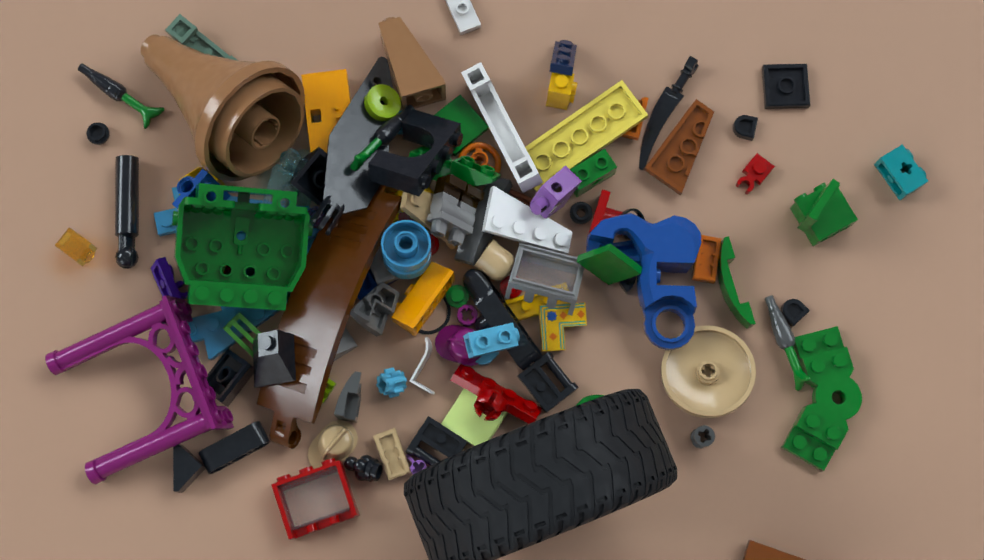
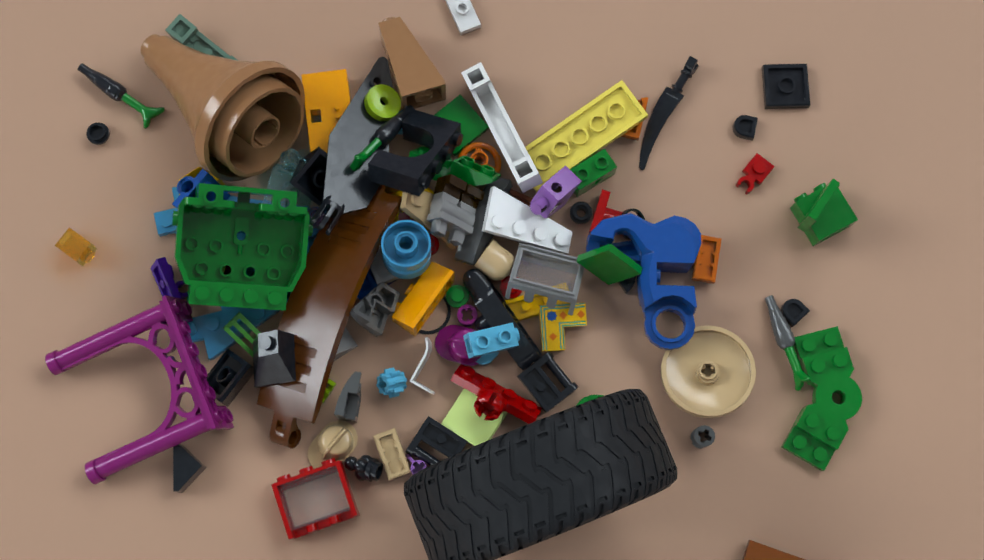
black piece [115,155,139,269] -> none
black beam [198,421,270,474] -> none
yellow brick [546,72,577,110] -> none
dark blue plate [549,40,577,76] -> none
dark orange wing [644,99,714,196] -> none
green slope [717,236,756,329] -> none
teal brick [874,144,928,201] -> none

